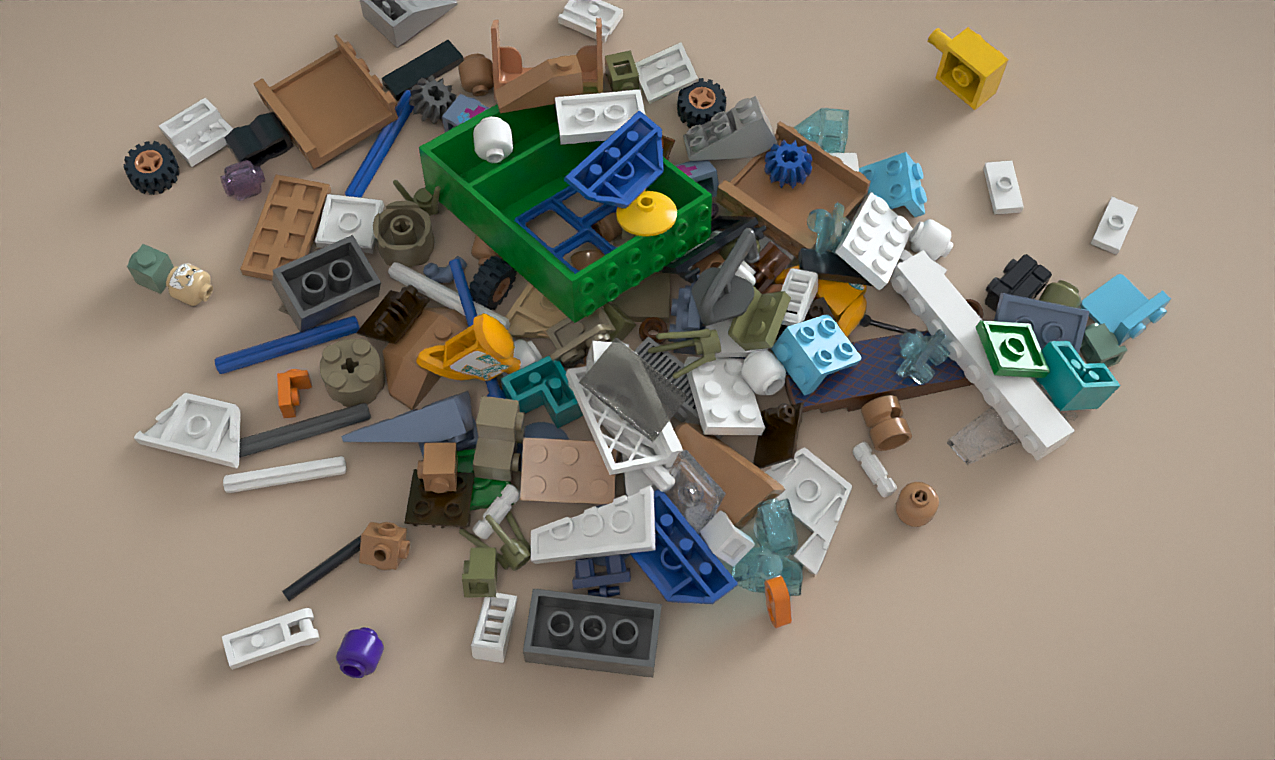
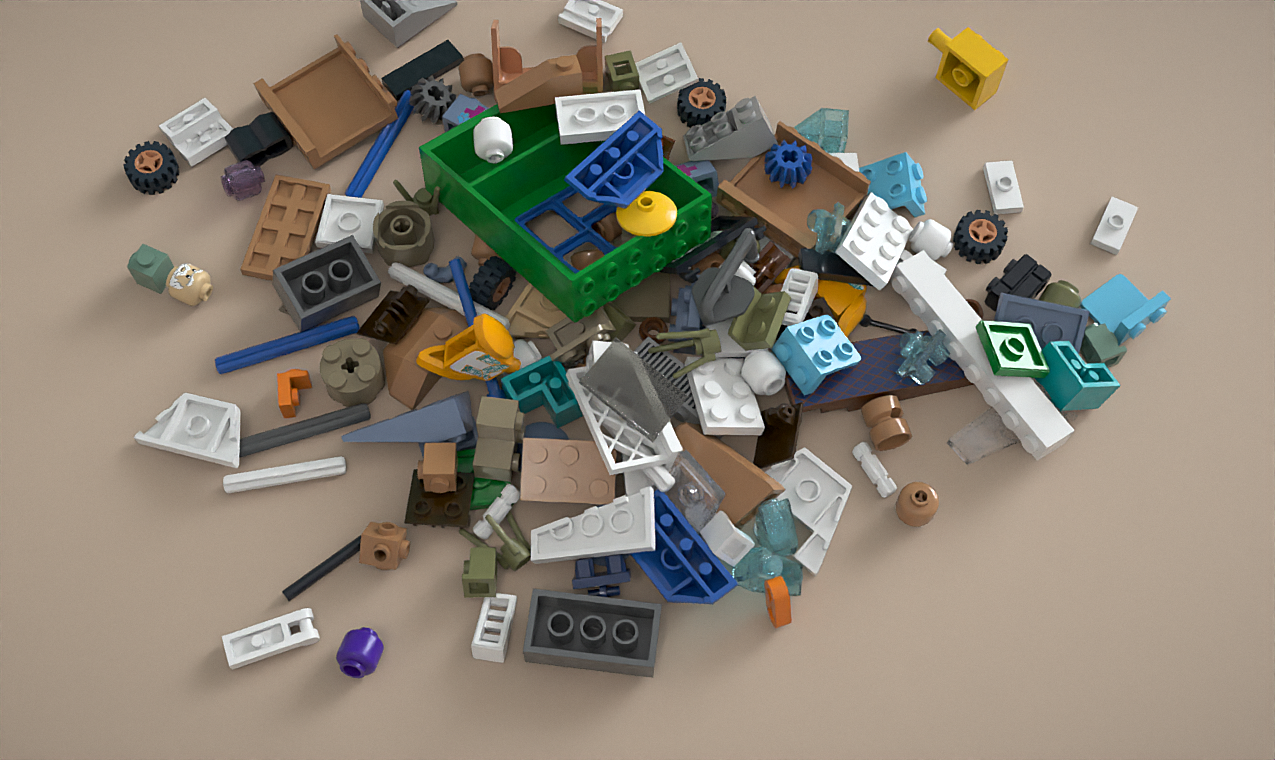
none -> black wheel [953,210,1008,264]

